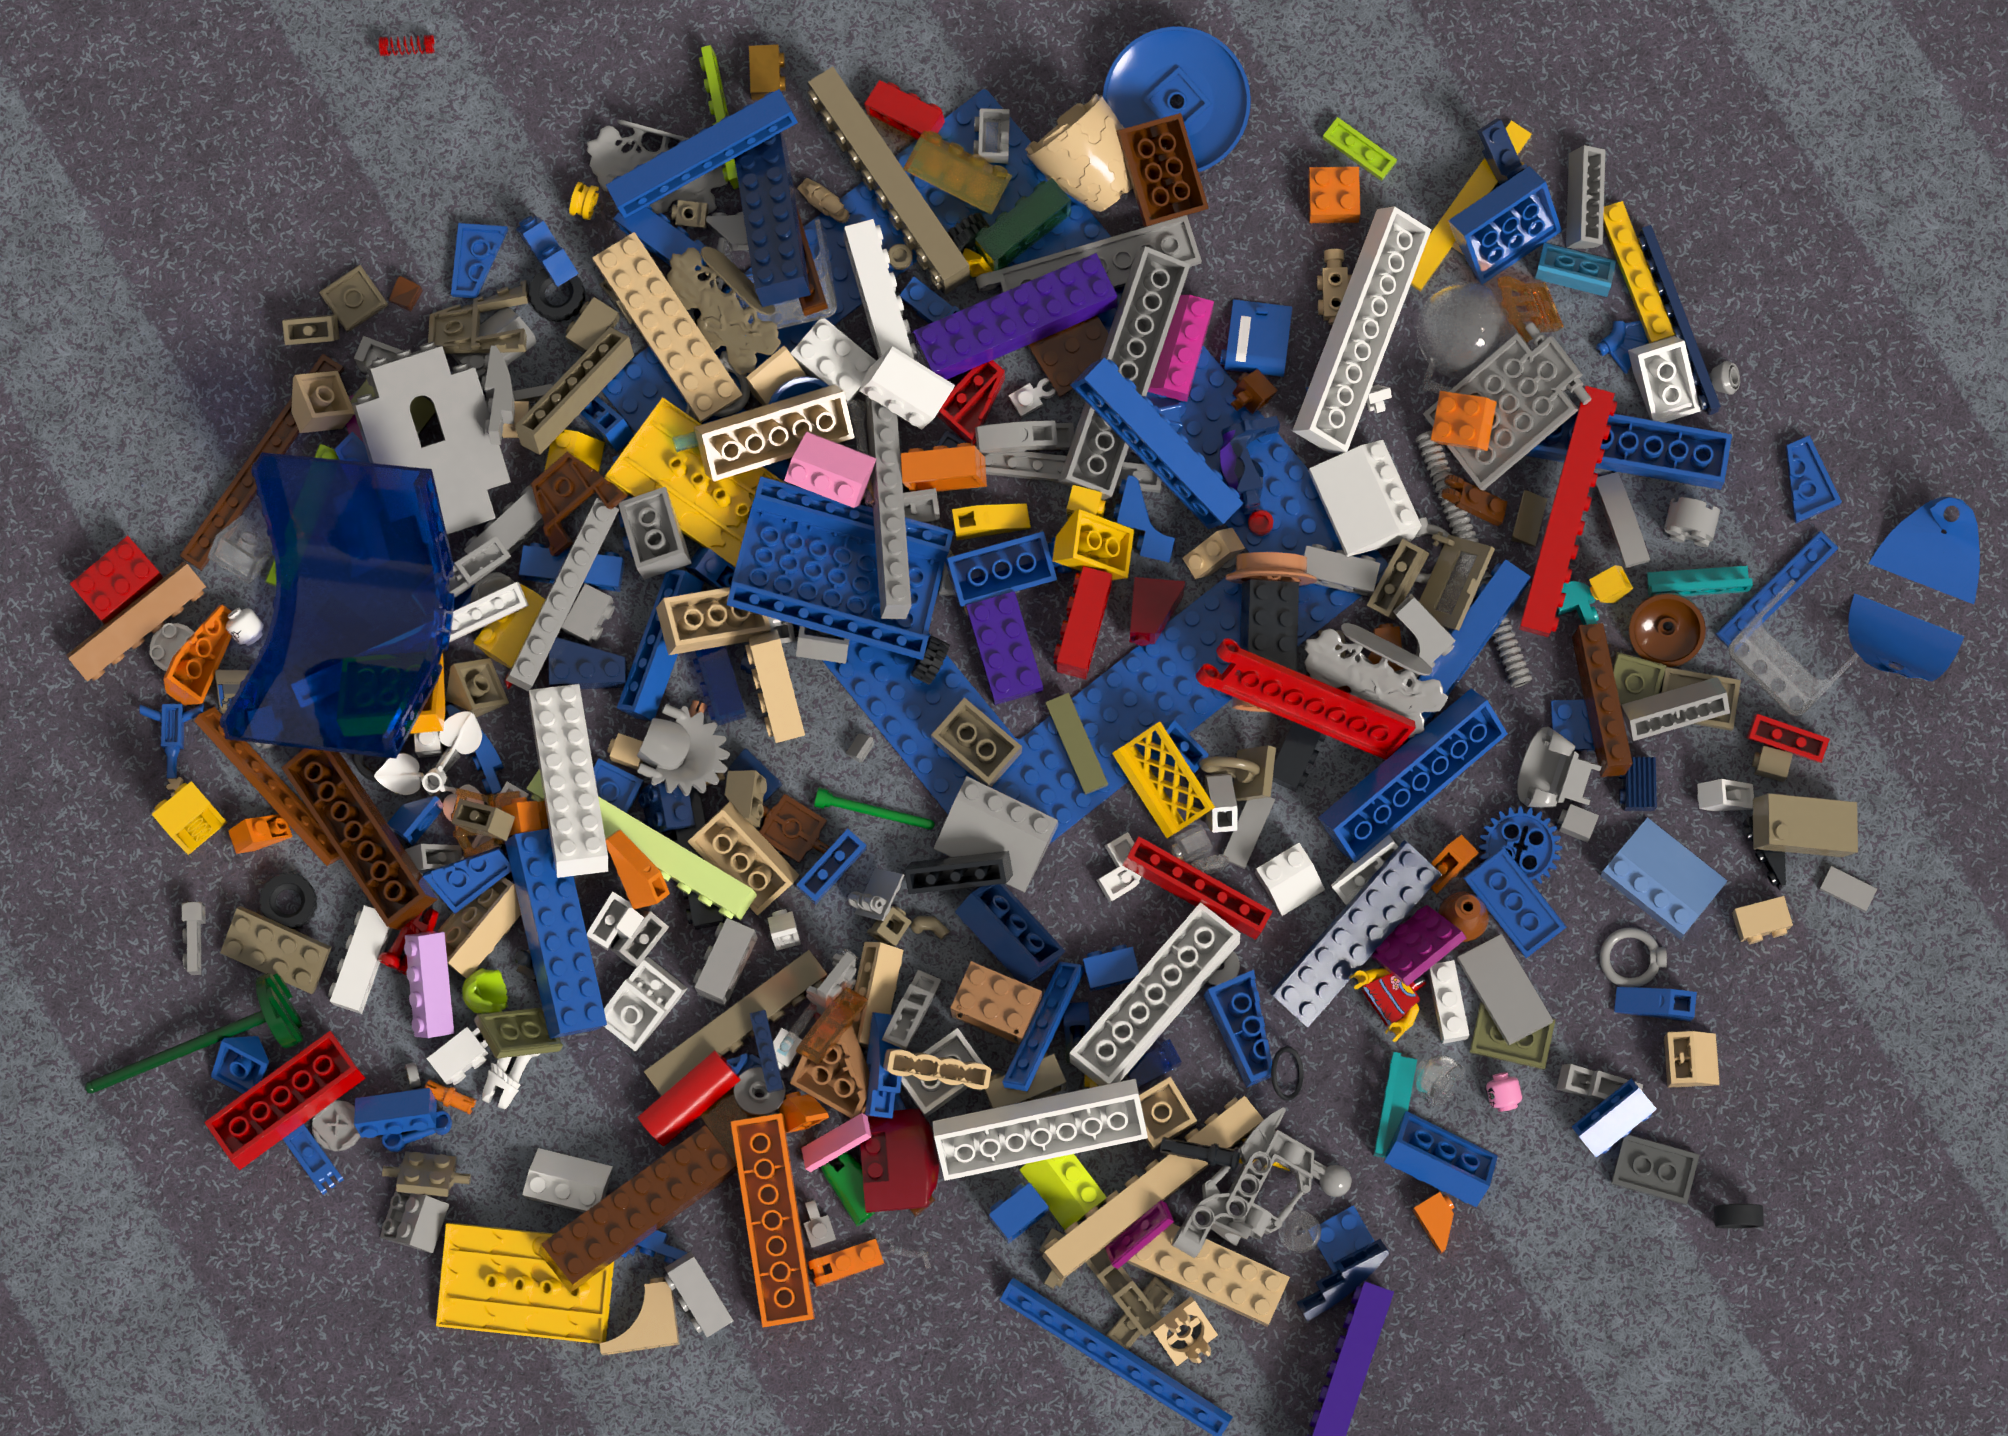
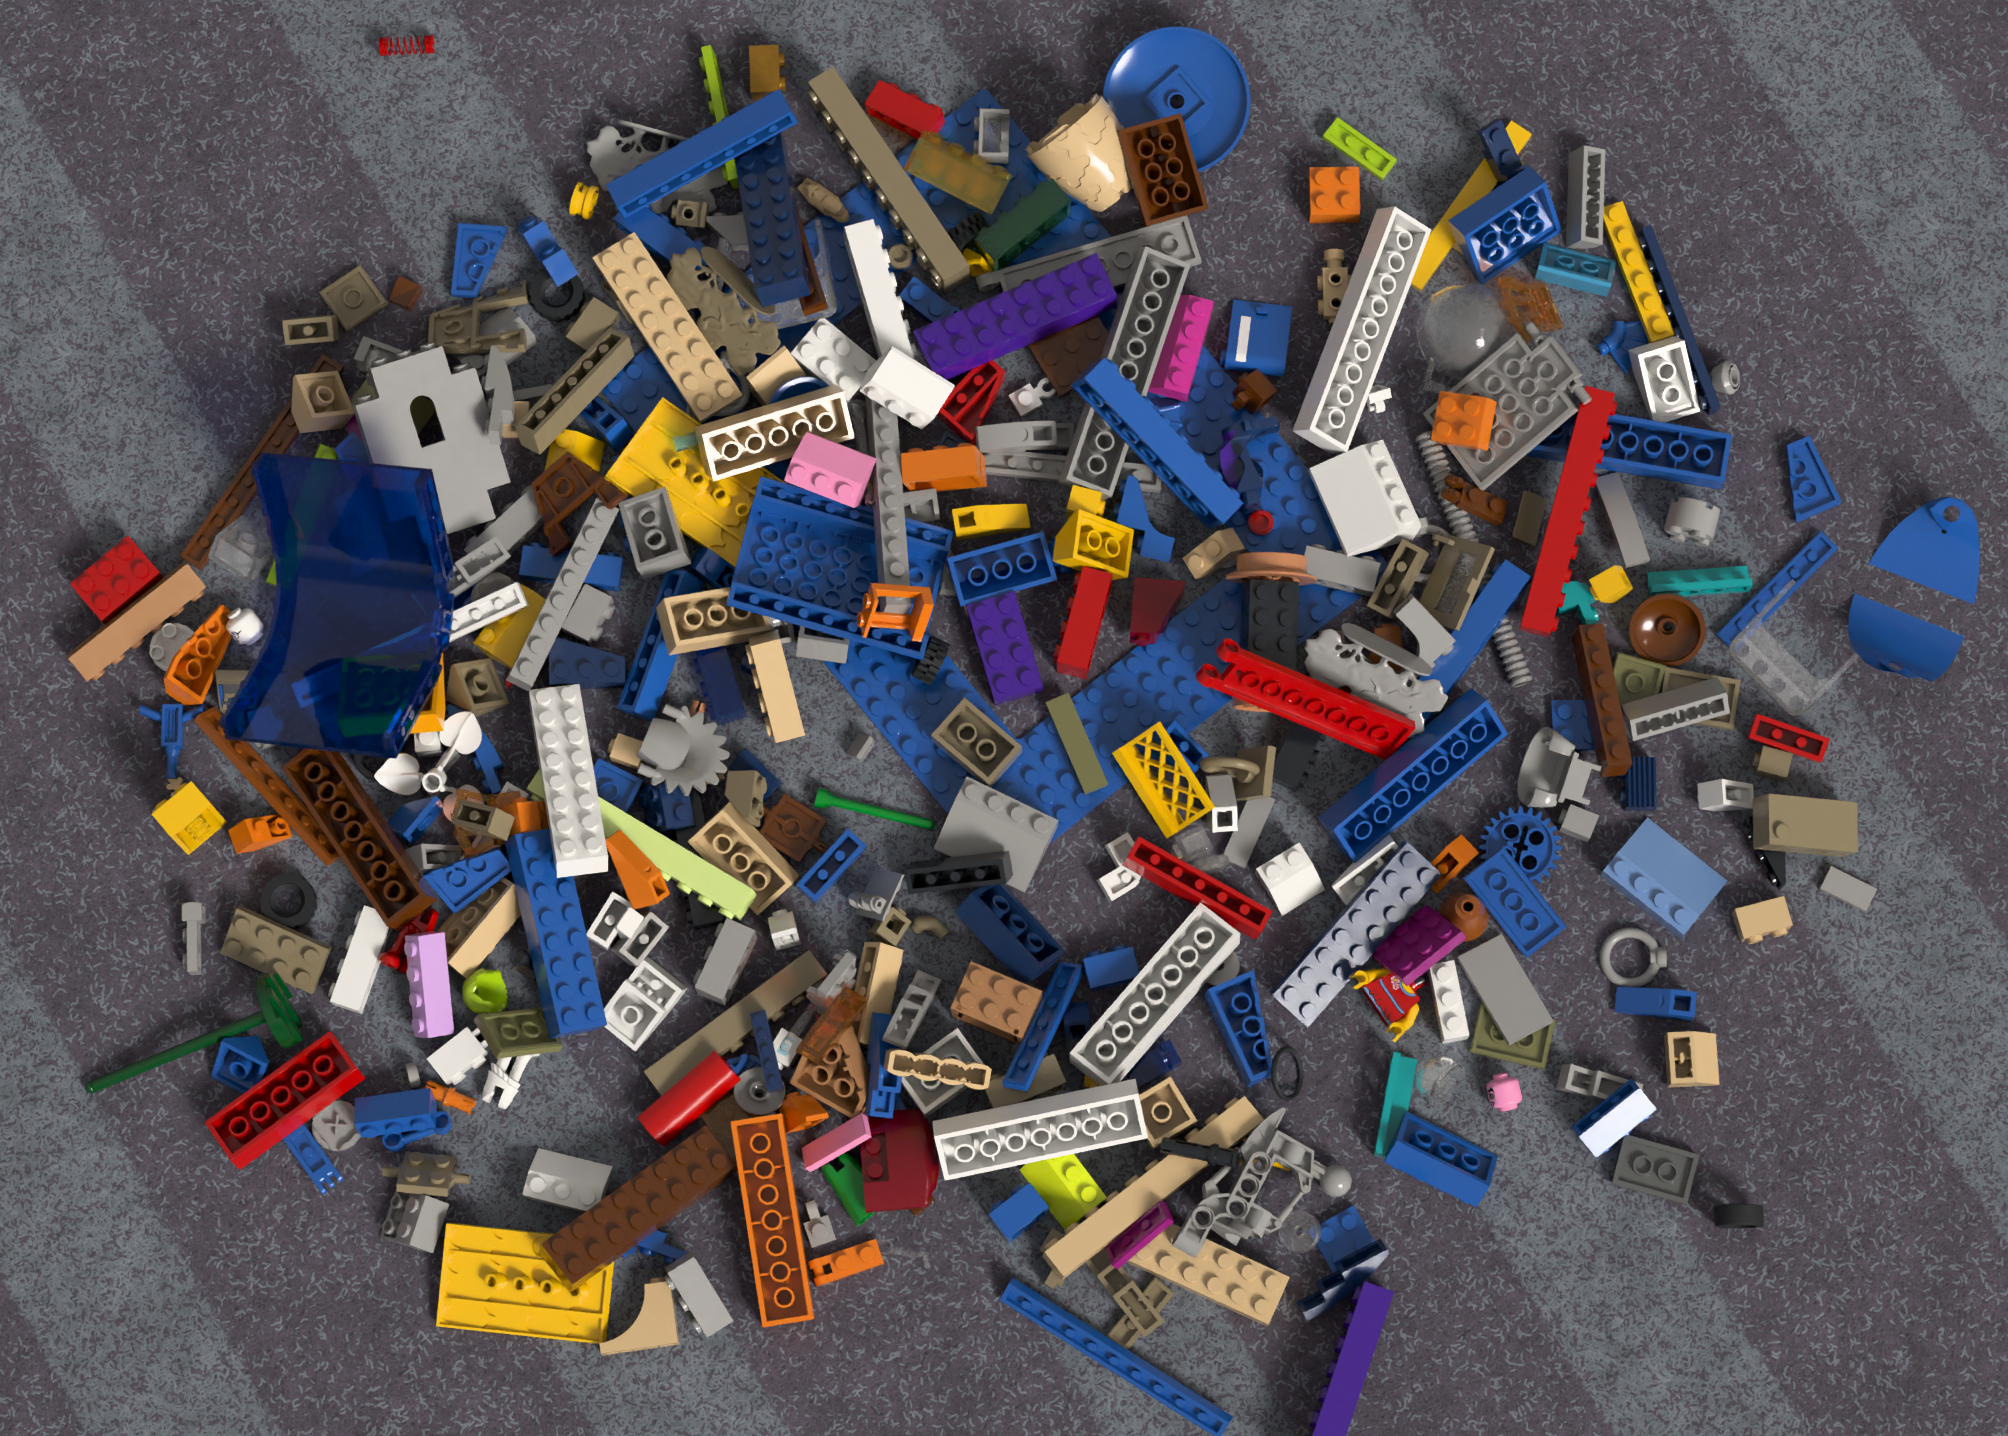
tan piece [1150,1297,1218,1366] -> none
orange slope [1412,1192,1454,1254] -> none
none -> orange panel [857,583,934,642]

